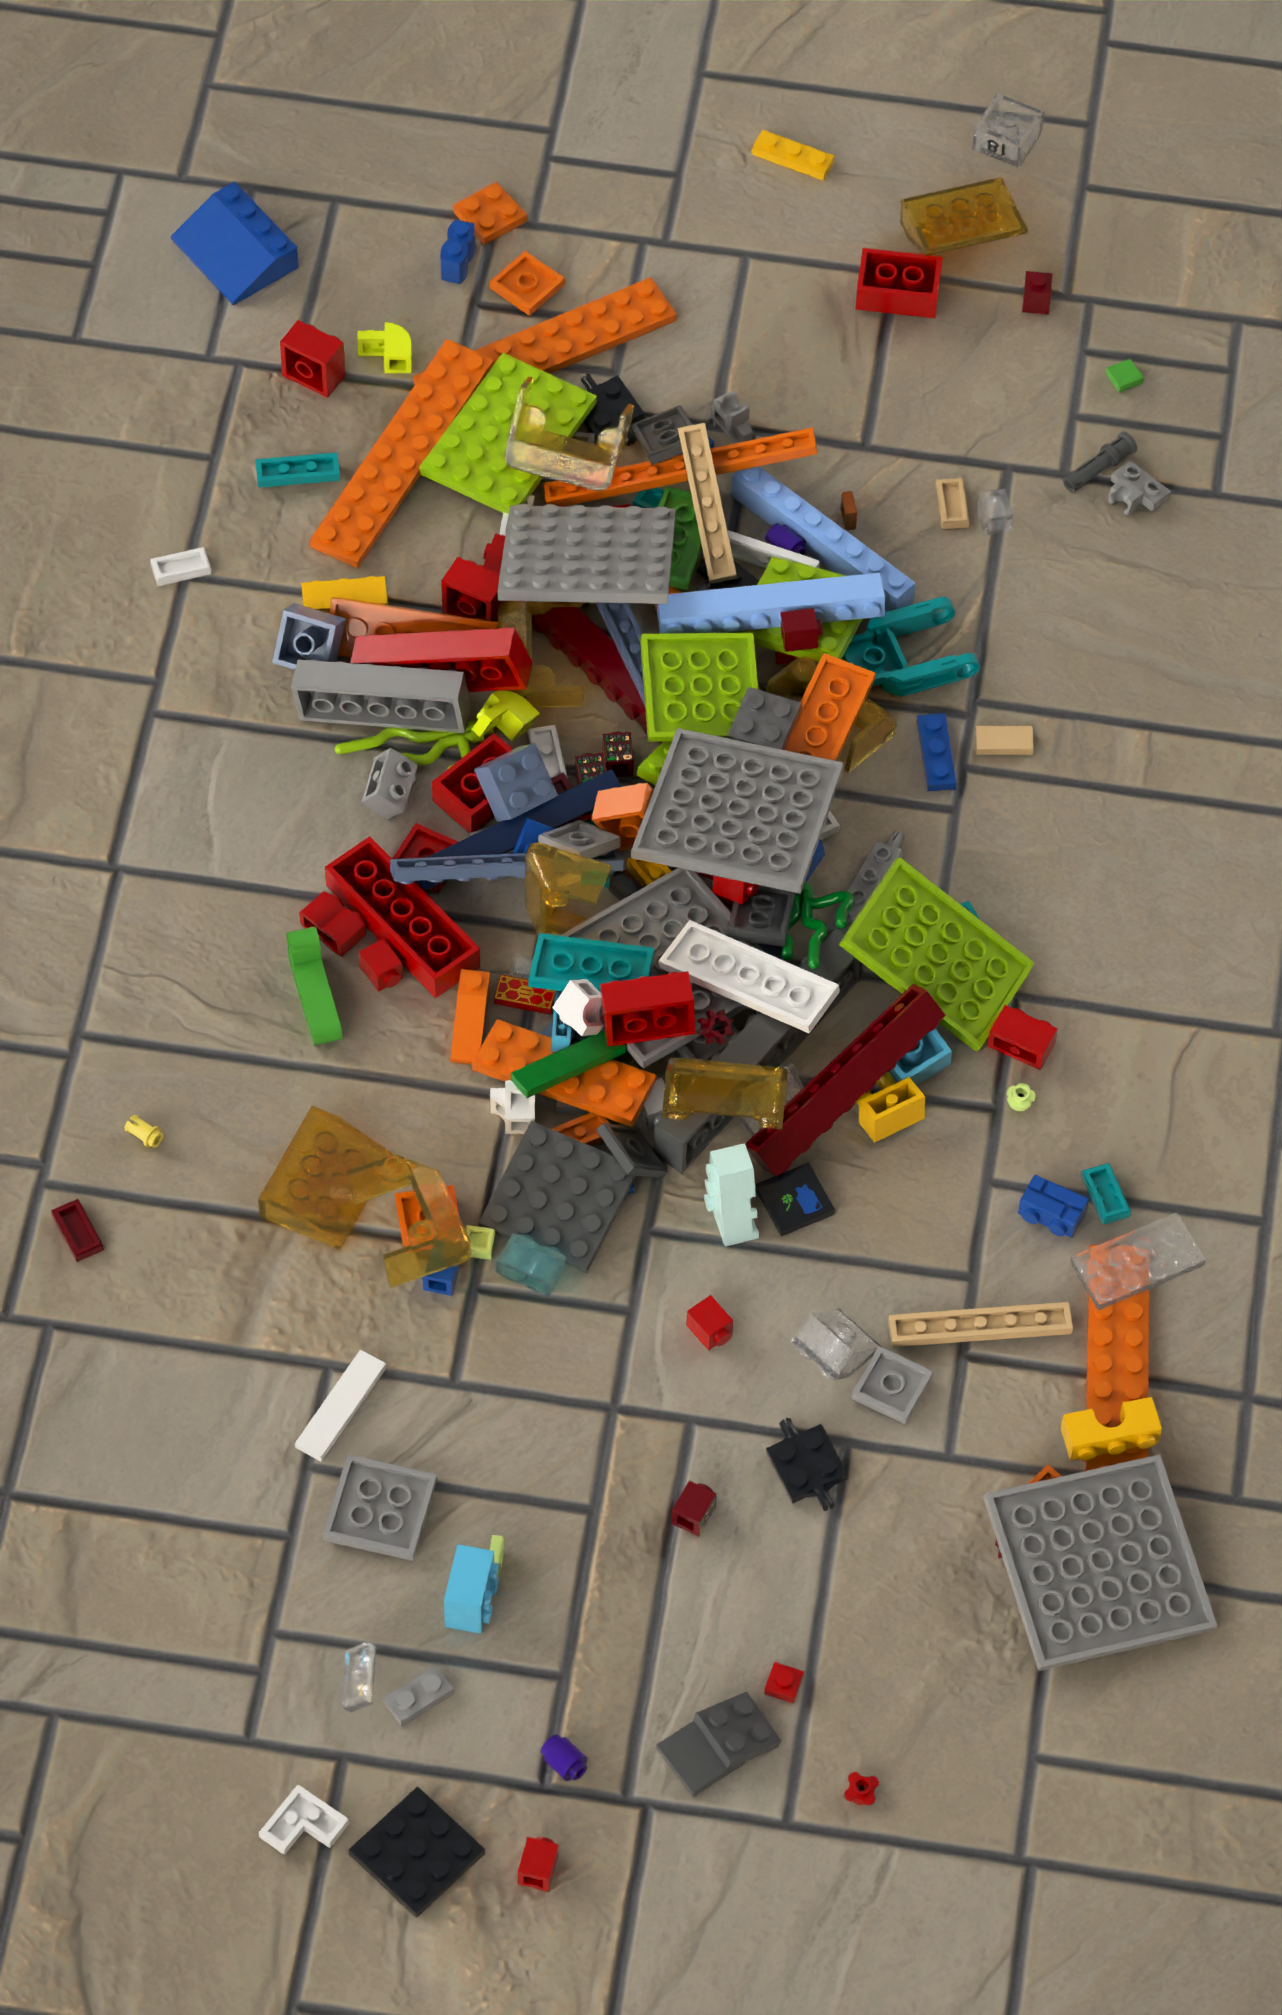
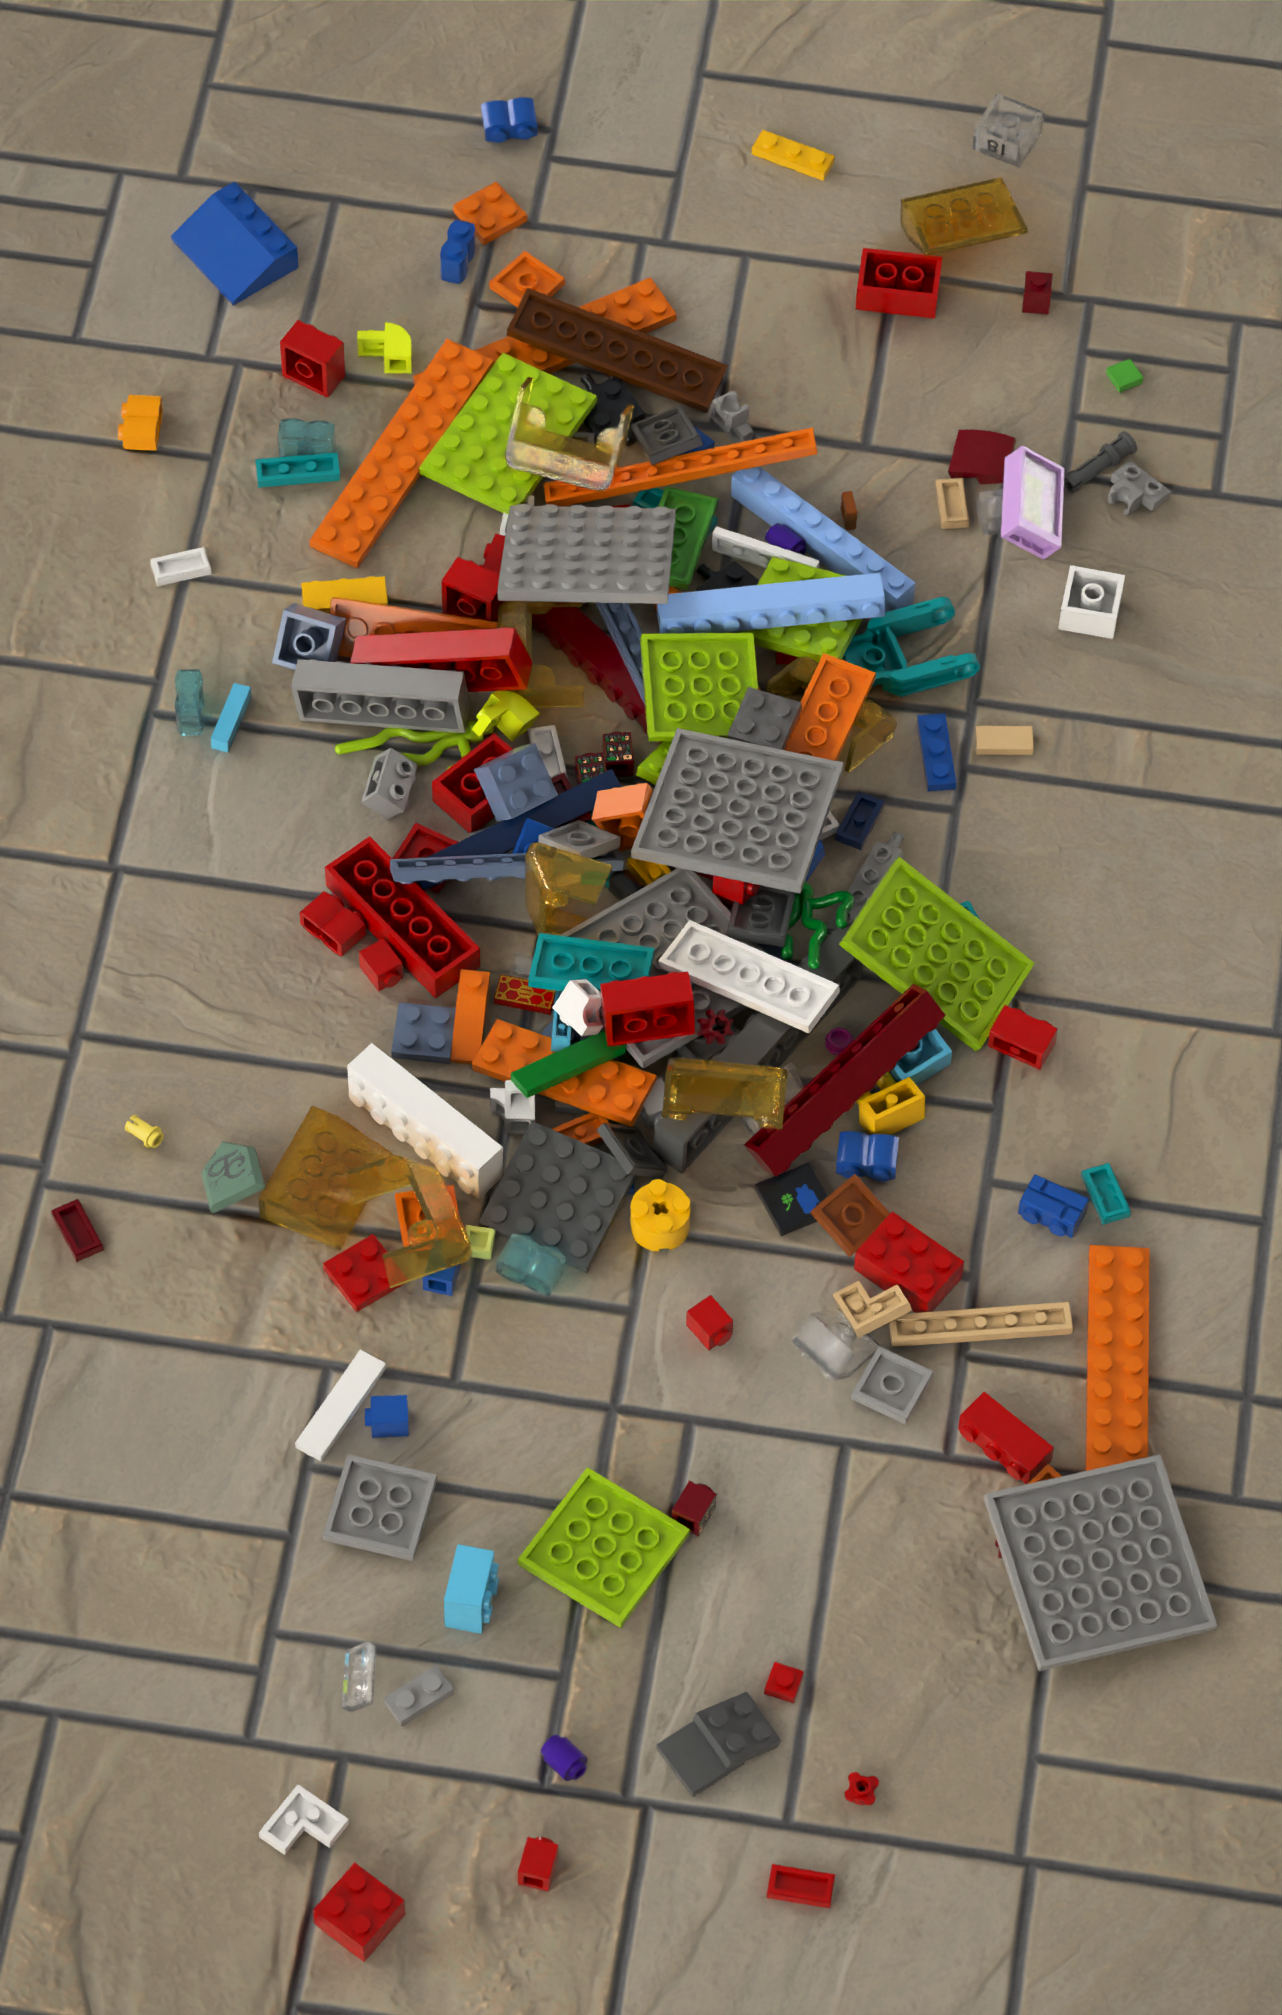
bright green beam [286,926,343,1046] -> none
black plate [349,1786,485,1918] -> none
yellowish green tile [490,1535,504,1577] -> none
tan plate [678,423,737,584] -> none
light aqua wedge [704,1143,759,1247] -> none
black plate [766,1418,848,1511] -> none
dark red brick [780,608,823,652] -> none
yellowish green plate [1007,1083,1036,1111] -> none
yellow arch [1060,1397,1162,1461] -> none
clear plate [1070,1212,1206,1310] -> none
none -> light orange brick [118,394,163,451]
none -> clear light blue brick [175,669,205,736]
none -> sand green tile [201,1141,266,1214]
none -> medium azure piece [211,683,251,752]
none -> clear light blue brick [278,418,336,457]
none -> red brick [313,1862,405,1962]
none -> red plate [323,1234,407,1313]
none -> white brick [347,1043,503,1200]
none -> blue brick [365,1395,409,1438]
none -> sand blue plate [391,1002,456,1064]
none -> blue brick [481,97,538,143]
none -> reddish brown plate [506,288,728,413]
none -> lime plate [517,1467,690,1628]
none -> yellow brick [630,1179,691,1251]
none -> red tile [766,1864,835,1908]
none -> dark orange plate [810,1174,890,1258]
none -> magenta plate [825,1027,854,1056]
none -> tan plate [832,1281,912,1338]
none -> dark blue plate [835,791,884,850]
none -> blue brick [836,1131,899,1182]
none -> red brick [854,1211,964,1313]
none -> dark red slope [948,429,1016,484]
none -> red brick [958,1392,1054,1484]
none -> lavender window [1001,445,1065,560]
none -> white brick [1058,565,1125,639]

